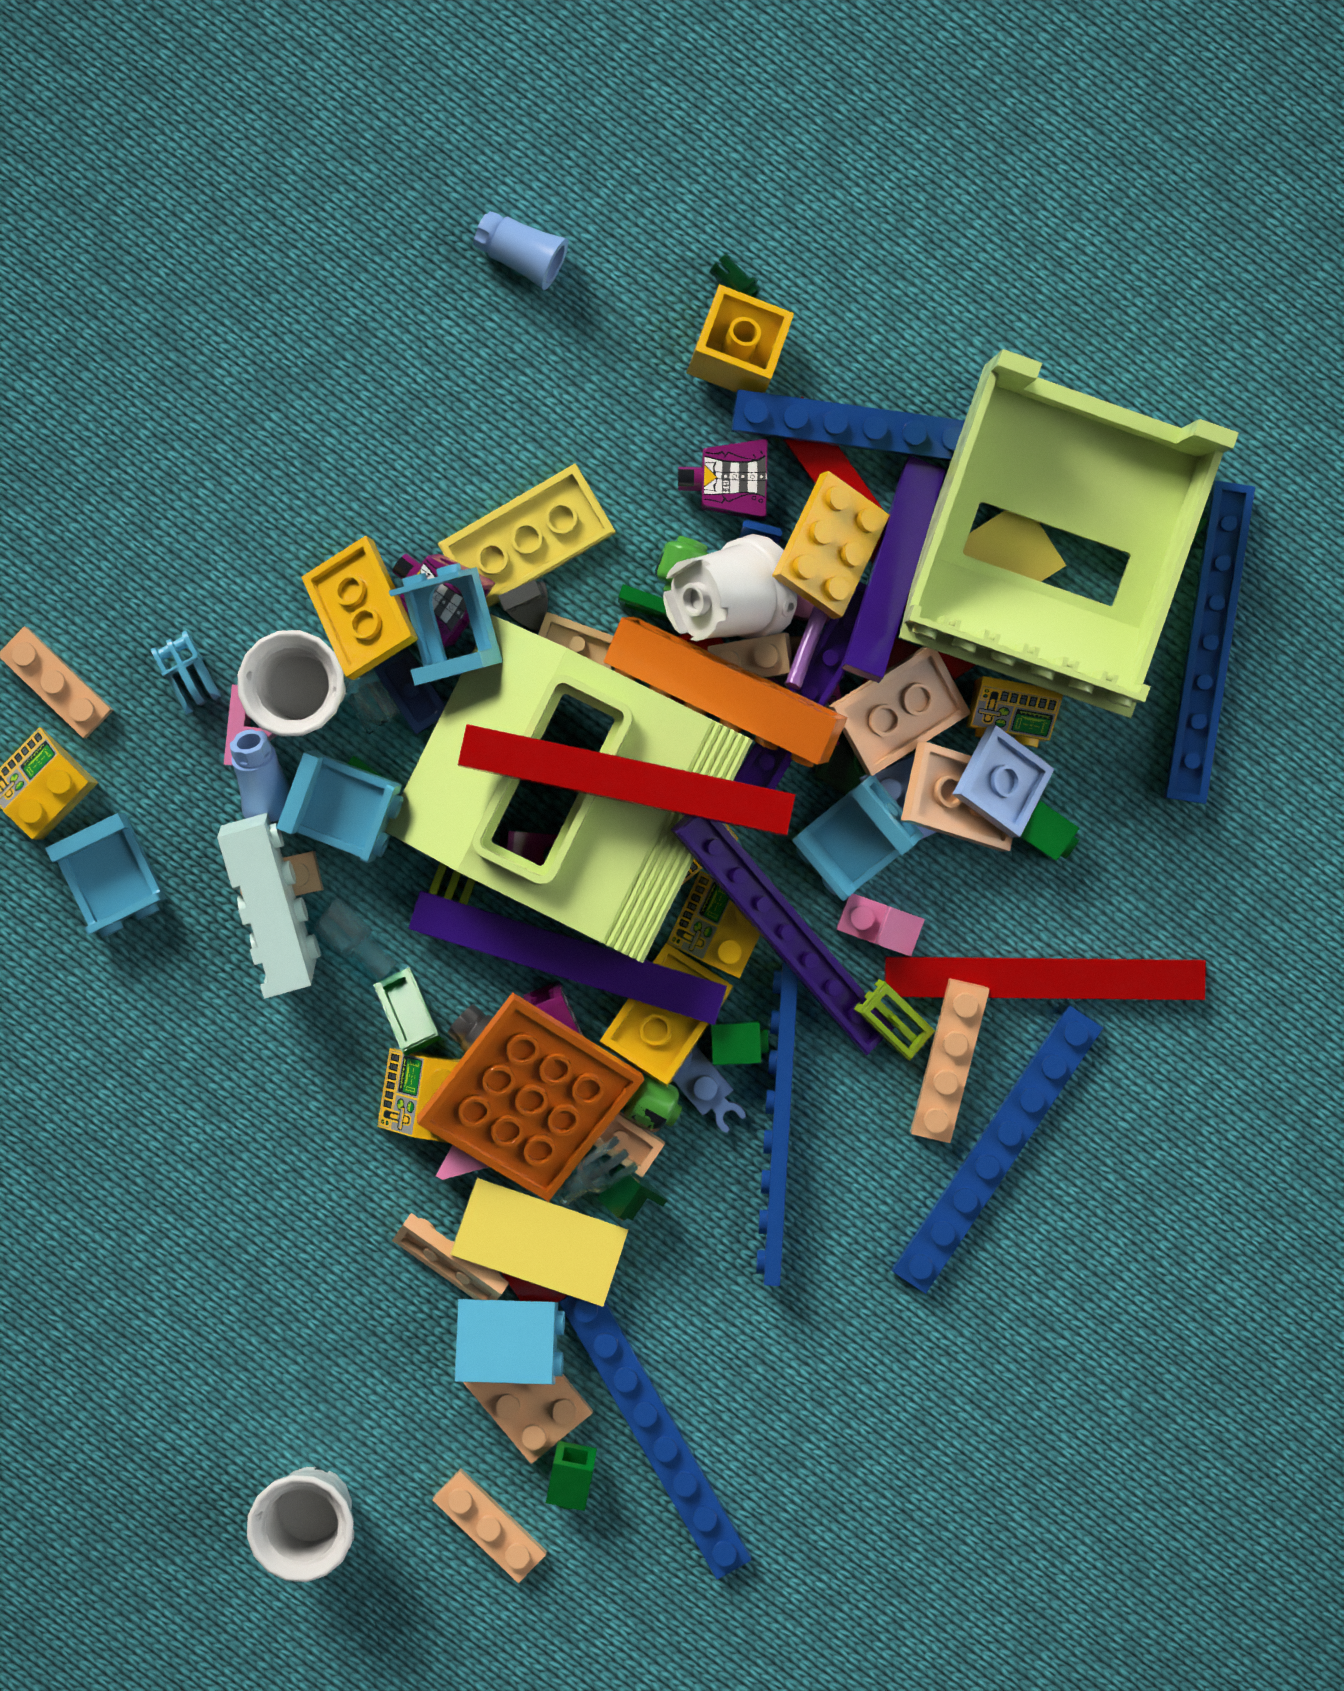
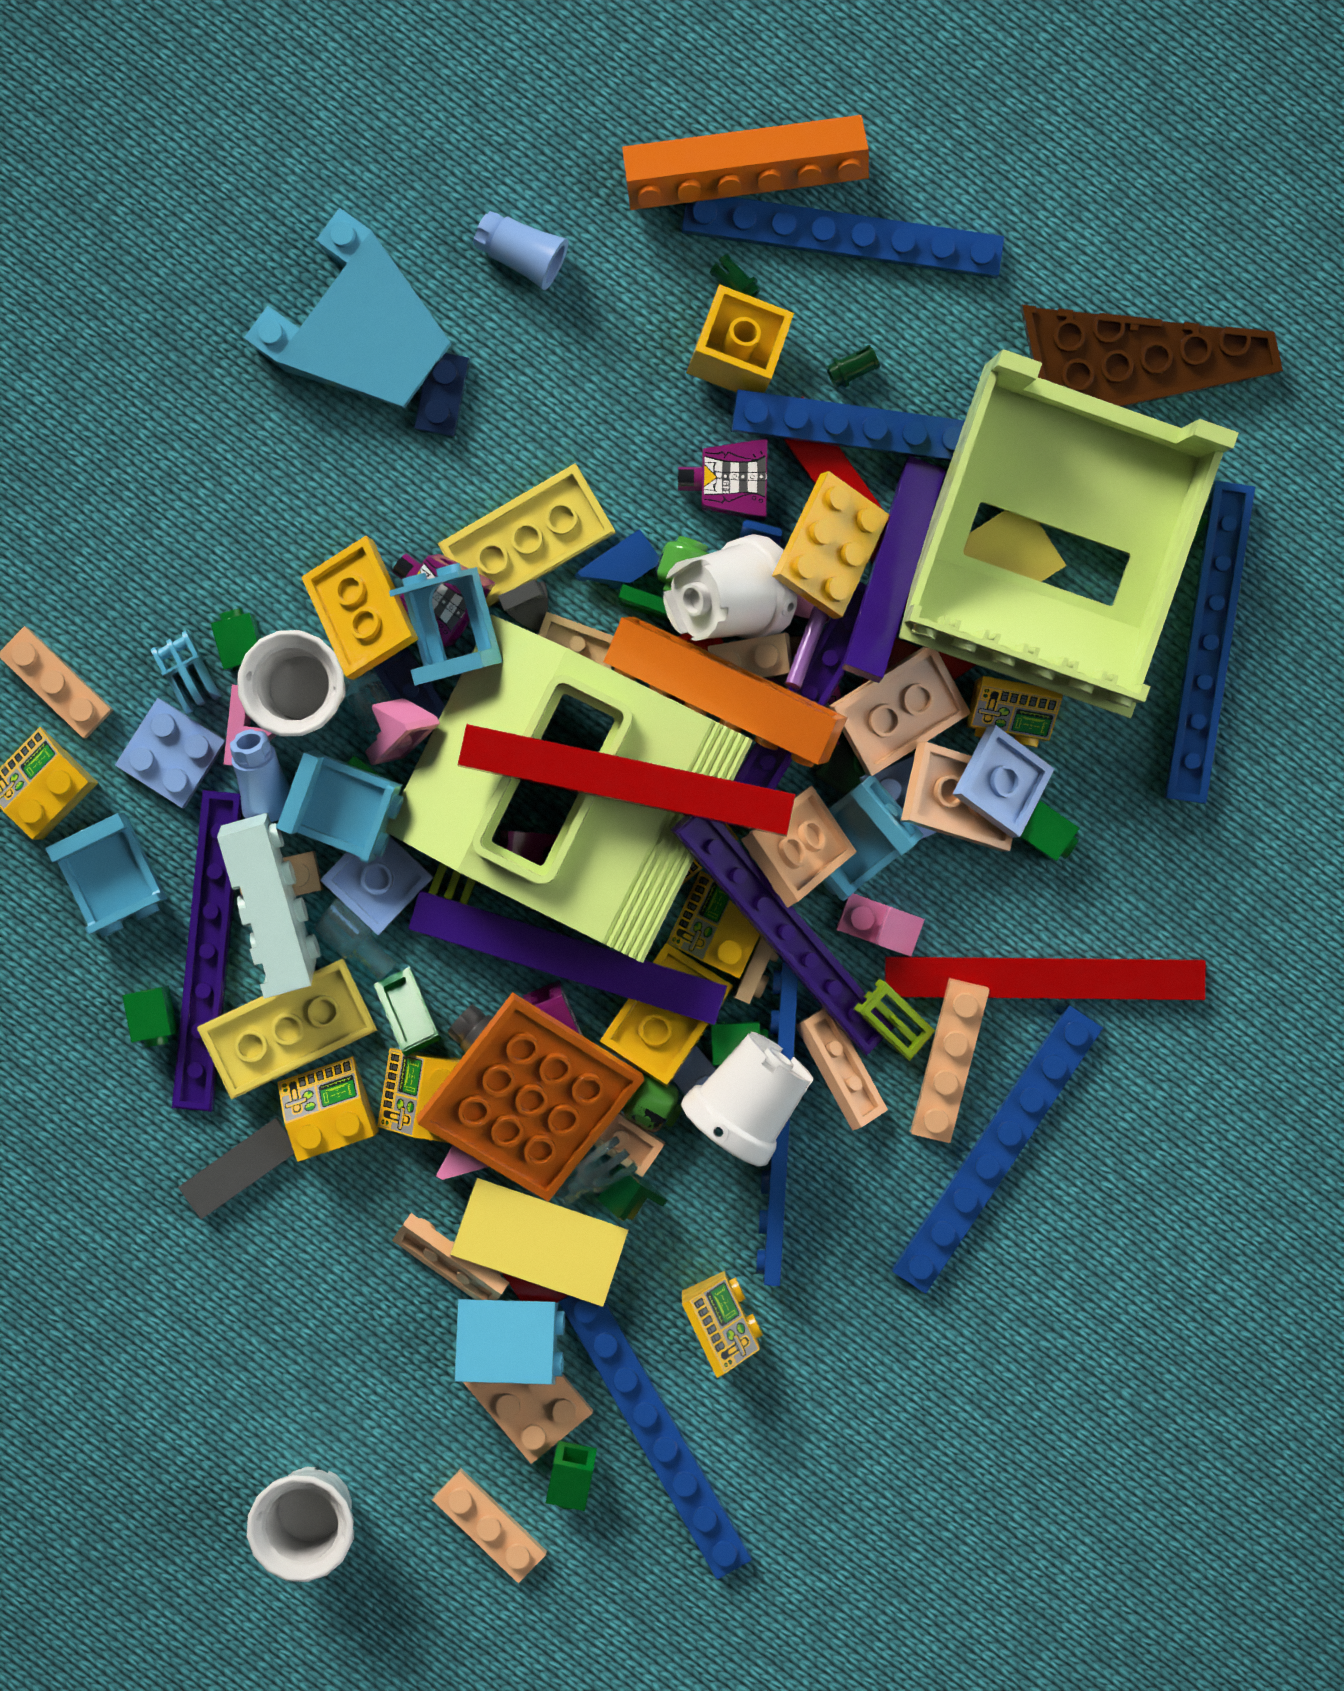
none -> light blue plate [115,698,226,808]
none -> green brick [122,985,178,1048]
none -> dark purple tile [172,790,243,1112]
none -> dark grey tile [178,1117,295,1219]
none -> light yellow tile [197,958,377,1100]
none -> green brick [211,608,261,672]
none -> medium azure wedge [244,208,452,408]
none -> yellow slope [277,1056,379,1162]
none -> light blue plate [320,832,434,935]
none -> bright pink slope [365,699,440,765]
none -> dark blue plate [414,353,470,438]
none -> blue slope [574,529,660,590]
none -> orange brick [622,115,869,210]
none -> white piece [681,1032,813,1166]
none -> blue plate [682,197,1004,279]
none -> slope [682,1271,763,1378]
none -> tan plate [734,935,779,1004]
none -> light nougat plate [741,785,857,908]
none -> light nougat plate [795,1008,888,1131]
none -> dark green pin [826,345,880,388]
none -> reddish brown wing [1020,304,1283,407]

